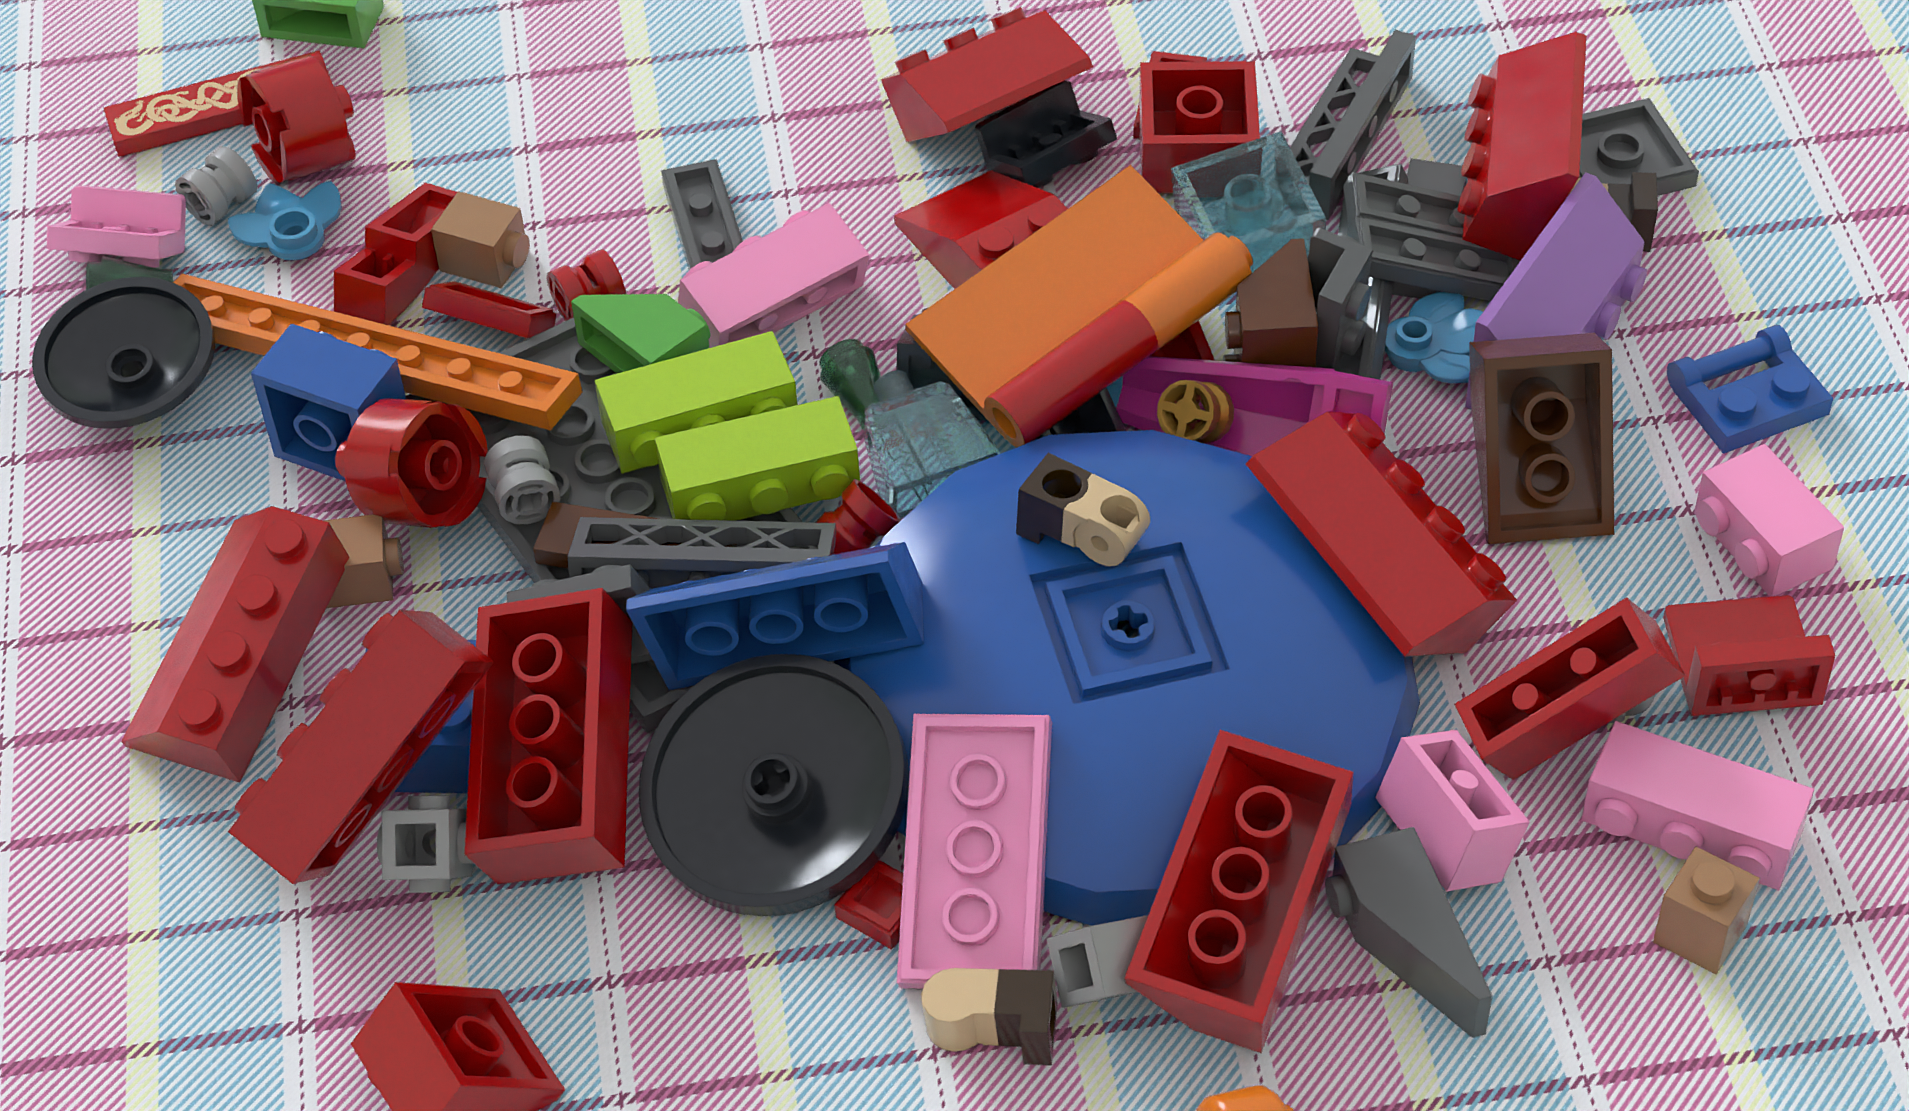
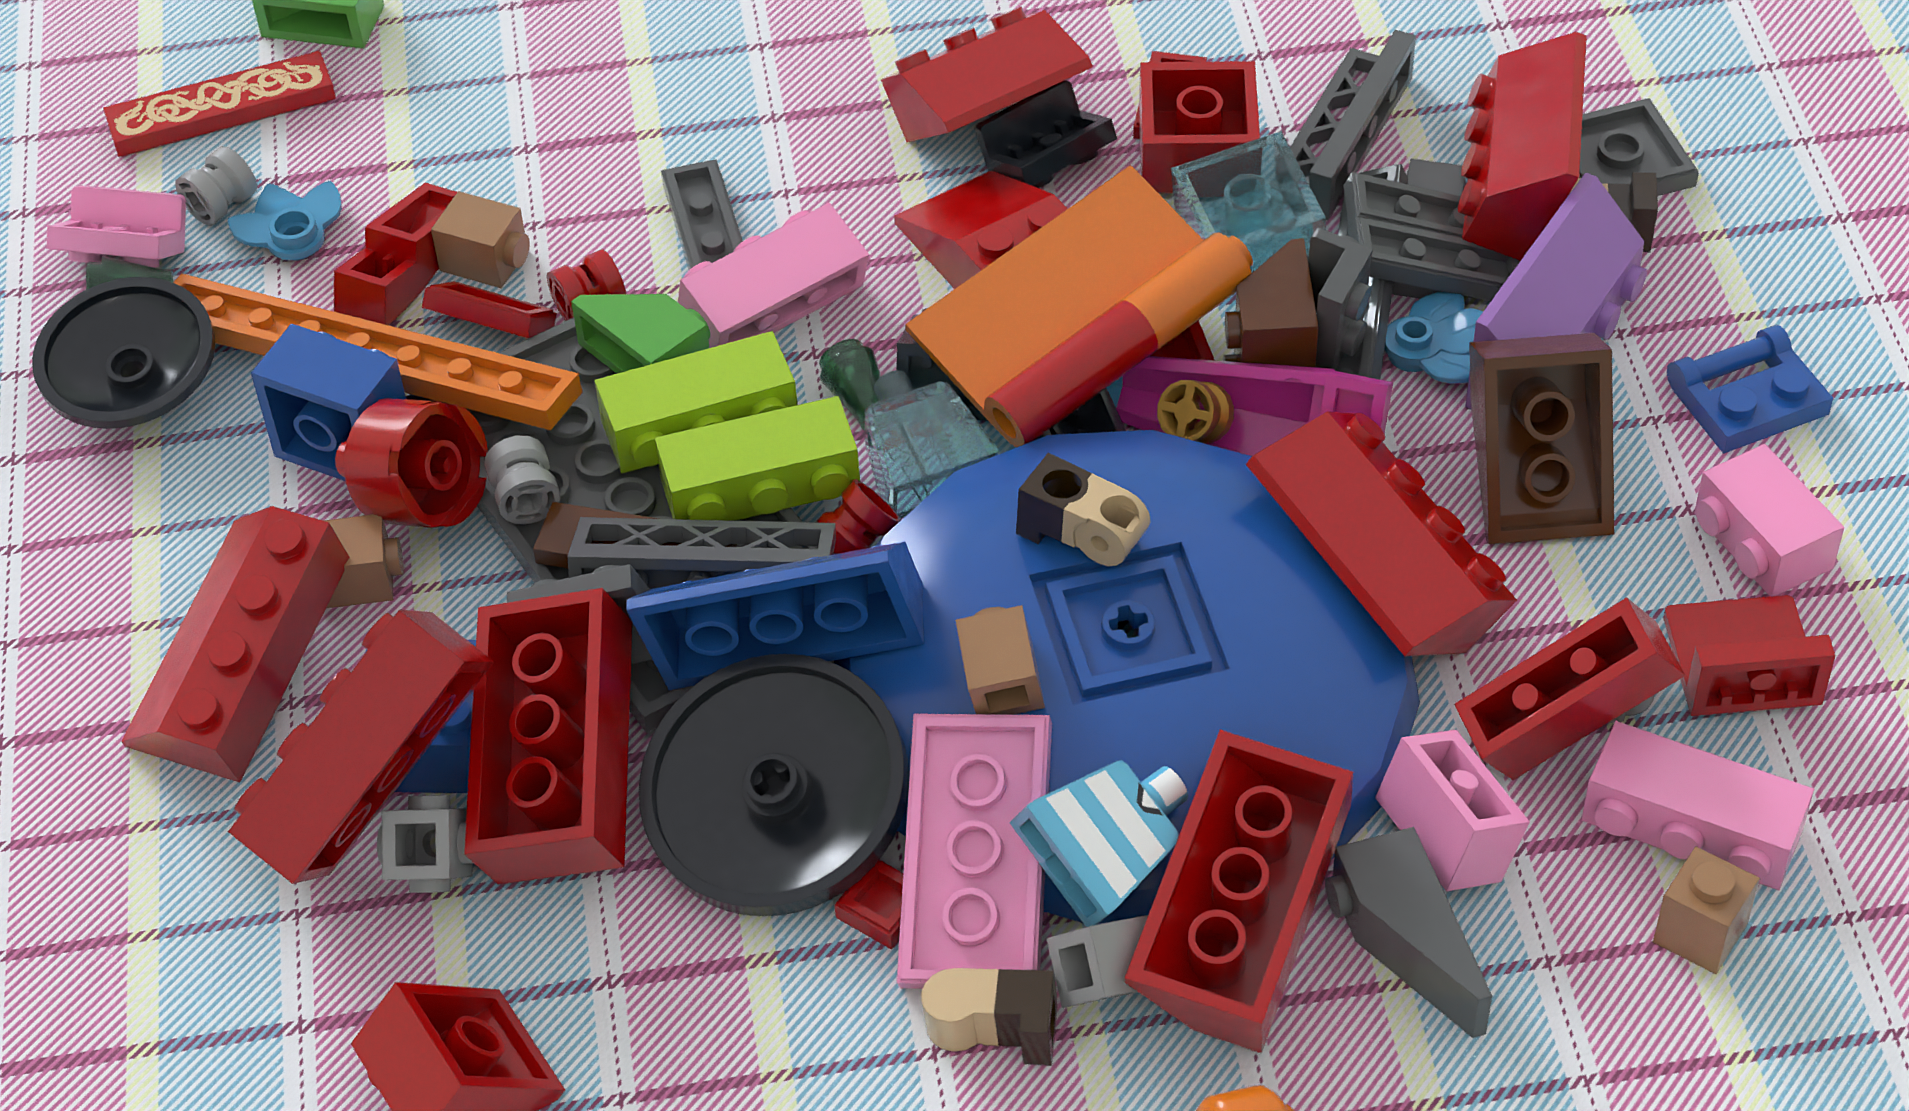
red brick [237,52,356,183] -> none
none -> medium nougat brick [956,605,1045,715]
none -> medium azure torso [1010,760,1188,927]

